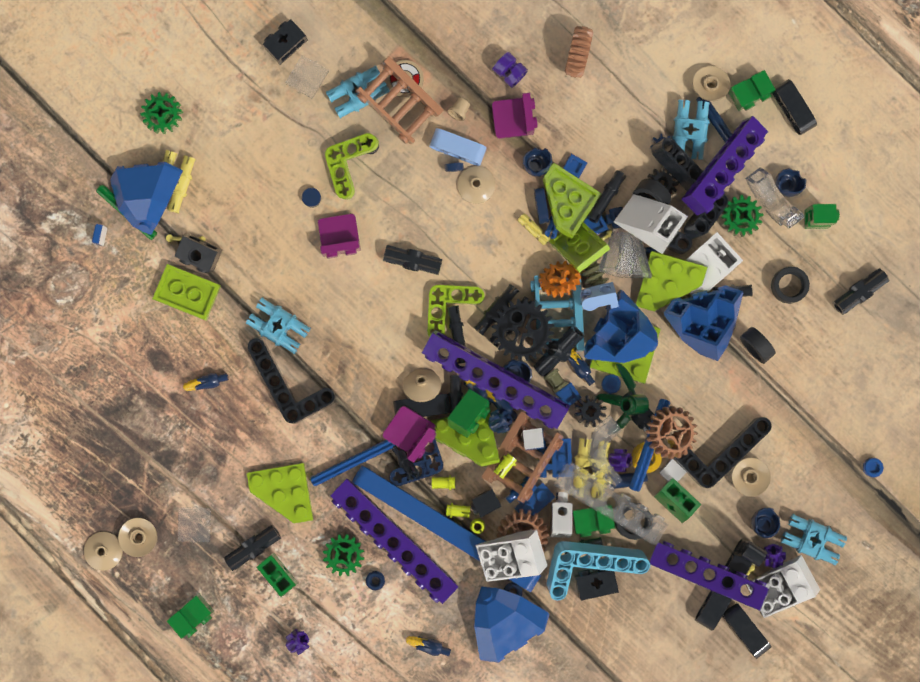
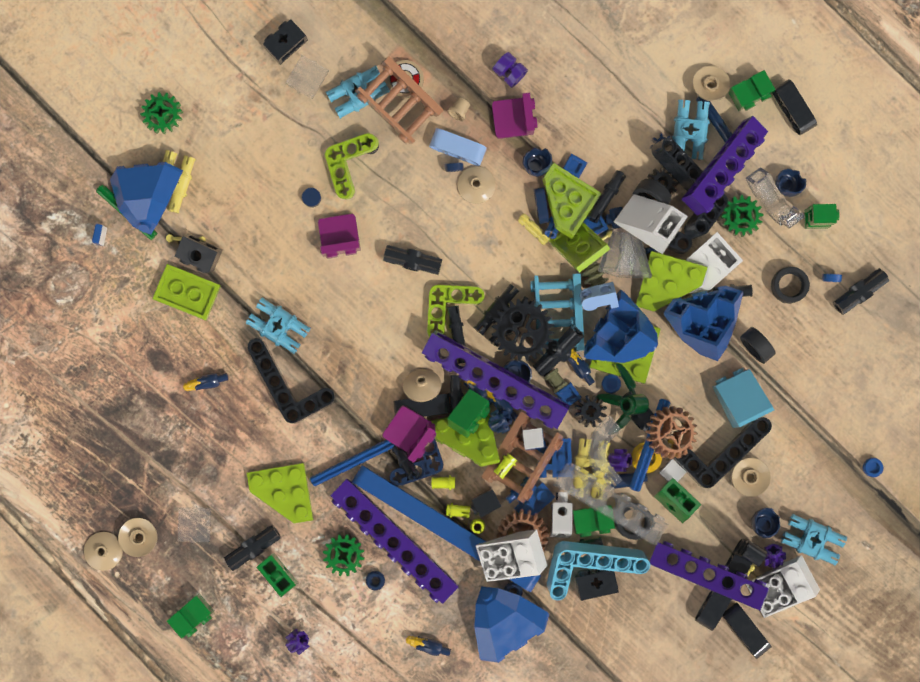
orange gear [539,261,581,298] -> none
nougat gear [565,26,593,78] -> none
none -> medium azure slope [712,368,774,428]
none -> blue tile [822,274,842,282]

